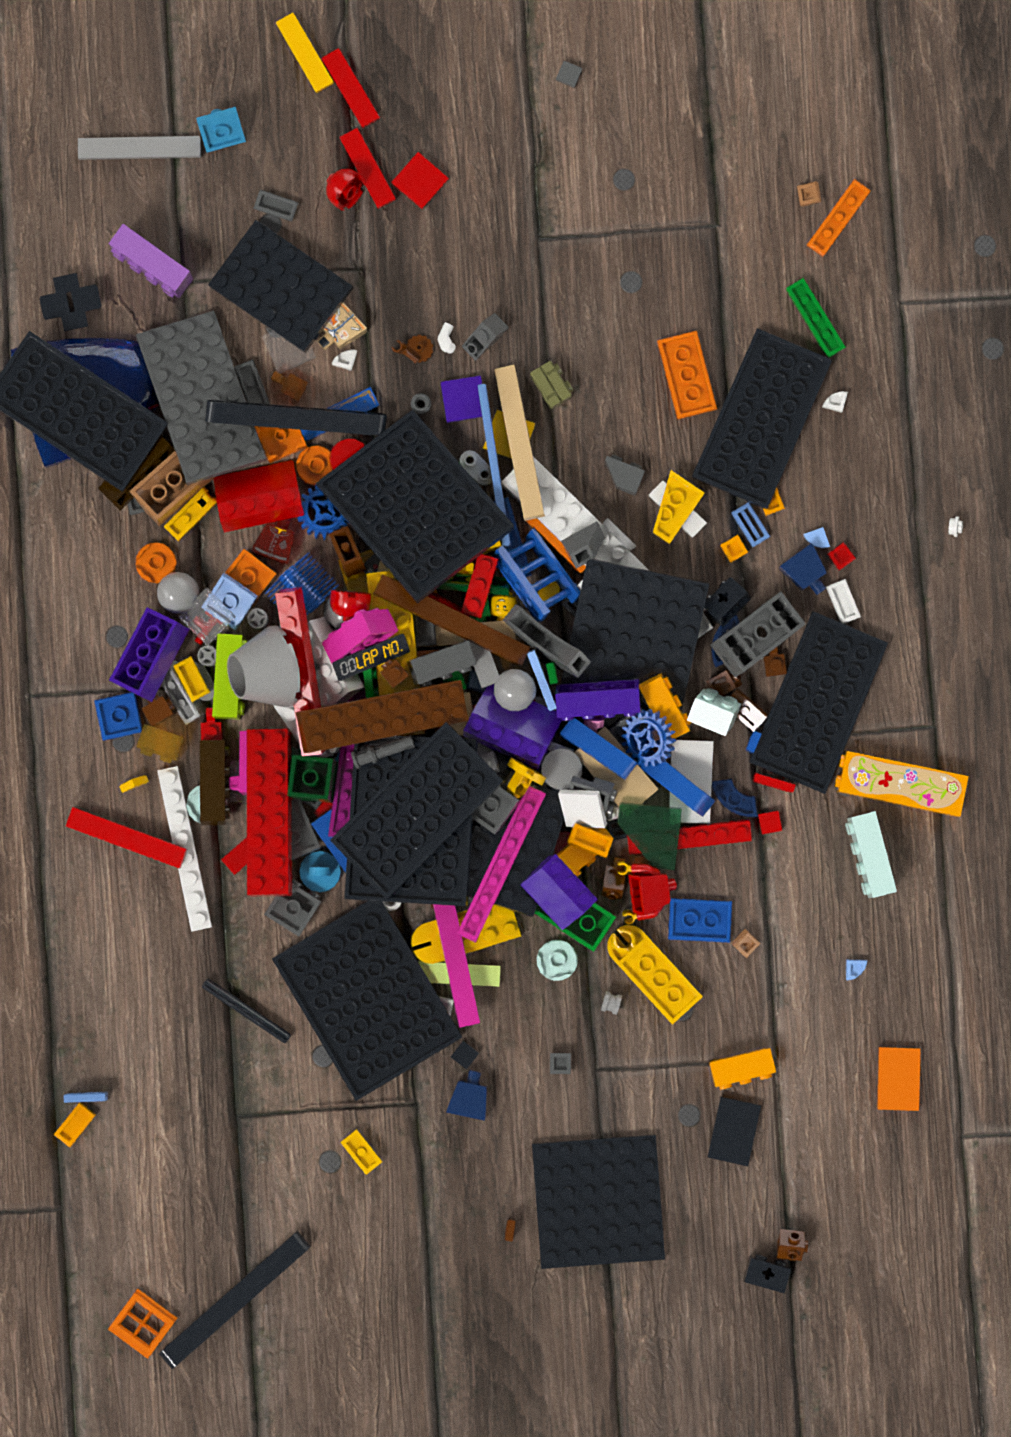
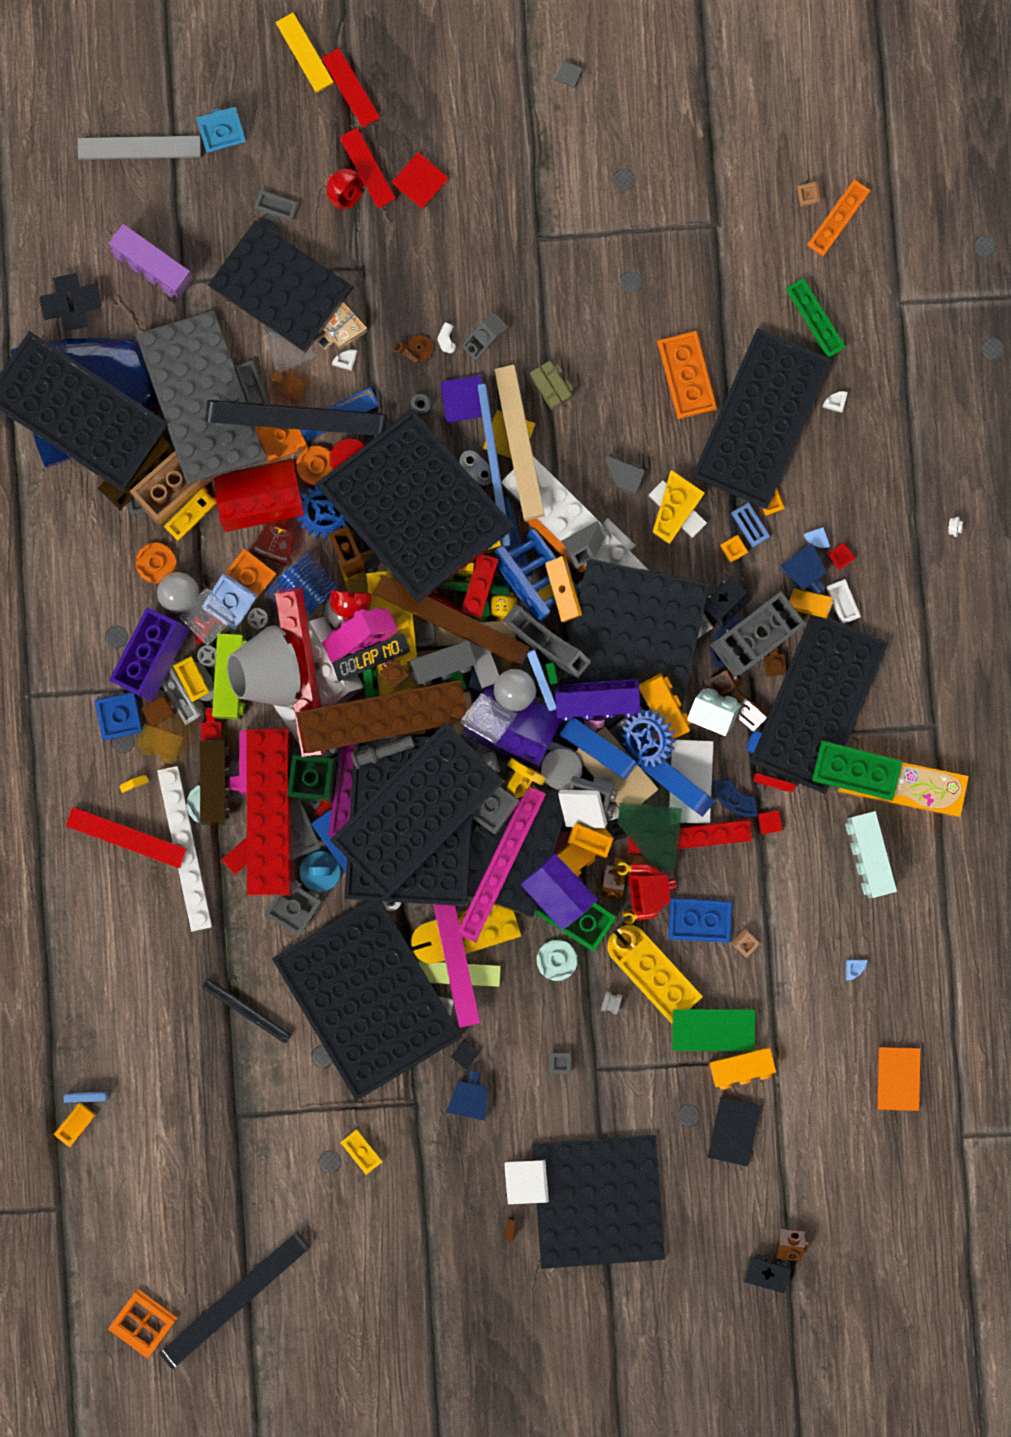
none -> clear tile [460,693,517,744]
none -> white tile [504,1160,549,1204]
none -> light orange tile [545,556,582,622]
none -> green tile [672,1009,755,1051]
none -> light orange tile [789,589,833,618]
none -> green tile [812,741,902,801]

